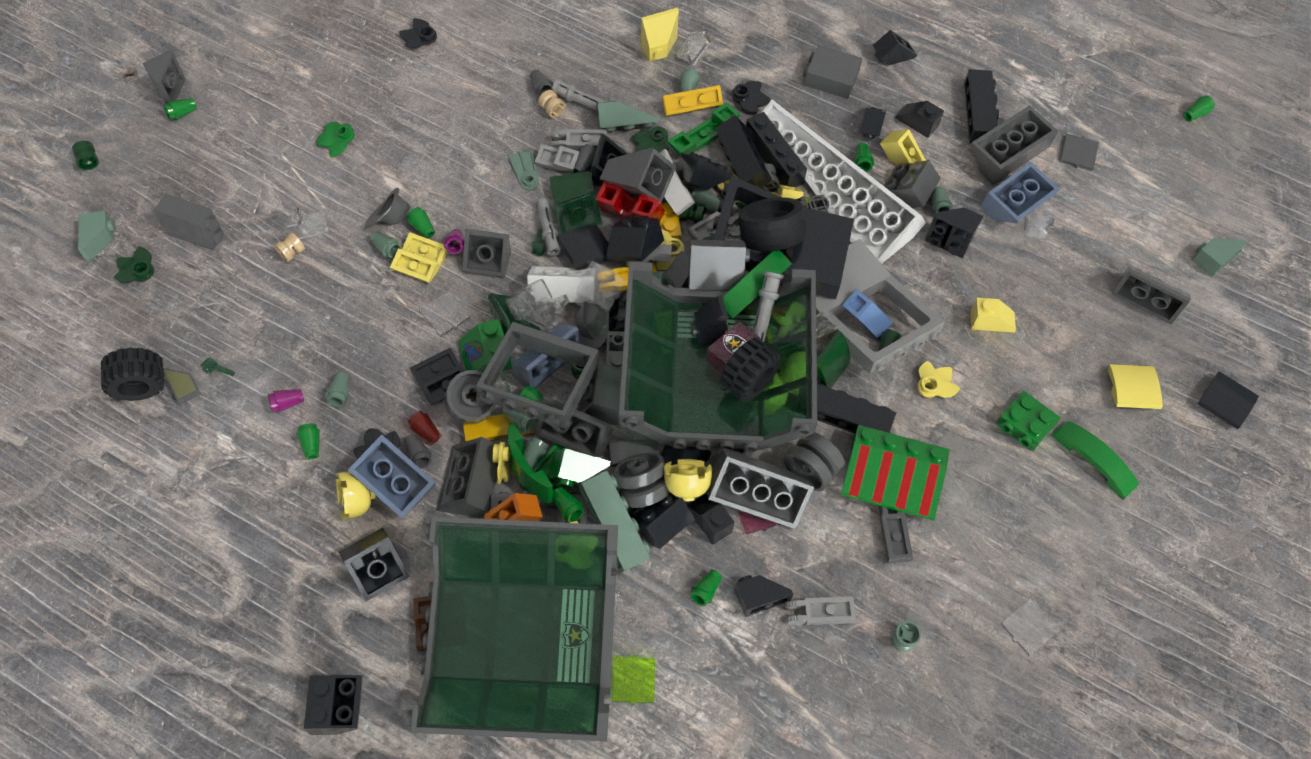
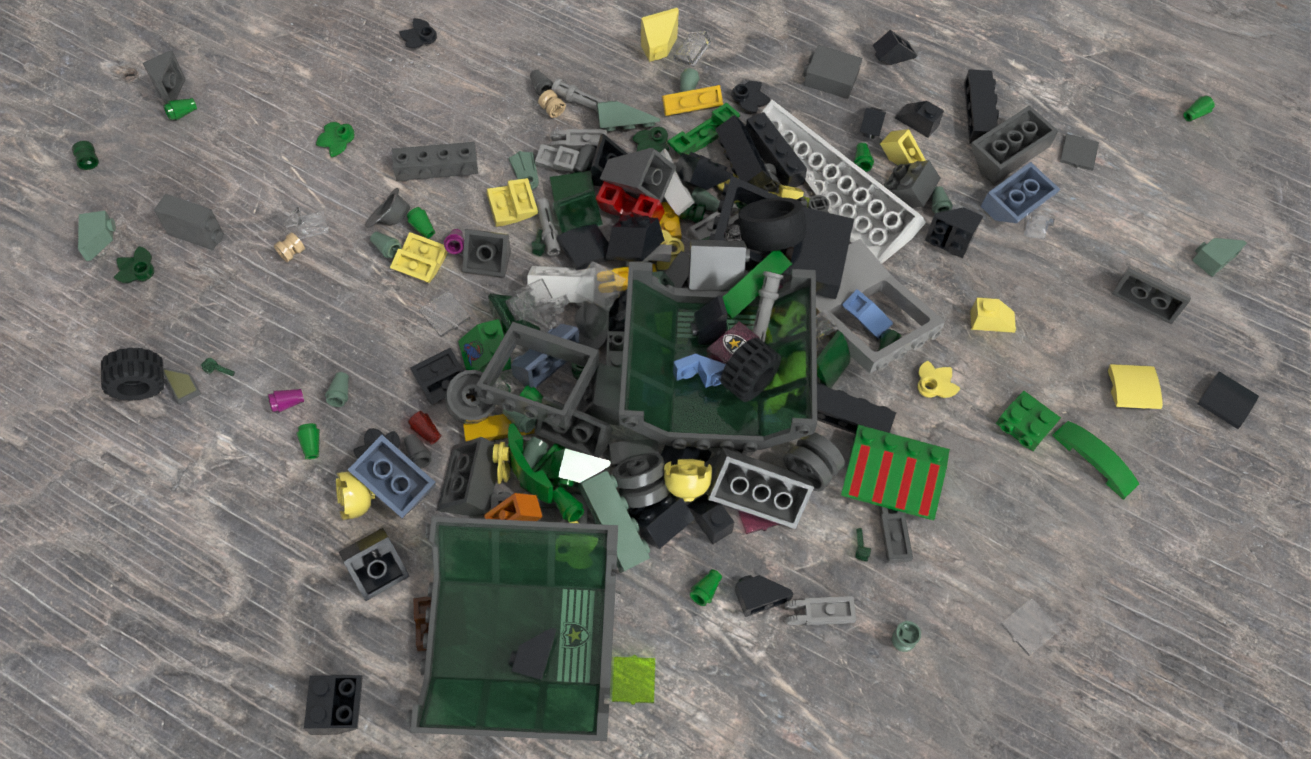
none -> dark grey brick [392,142,478,181]
none -> light yellow slope [486,178,538,227]
none -> black slope [508,628,557,681]
none -> medium blue slope [673,354,726,388]
none -> clear green hand [855,528,871,562]

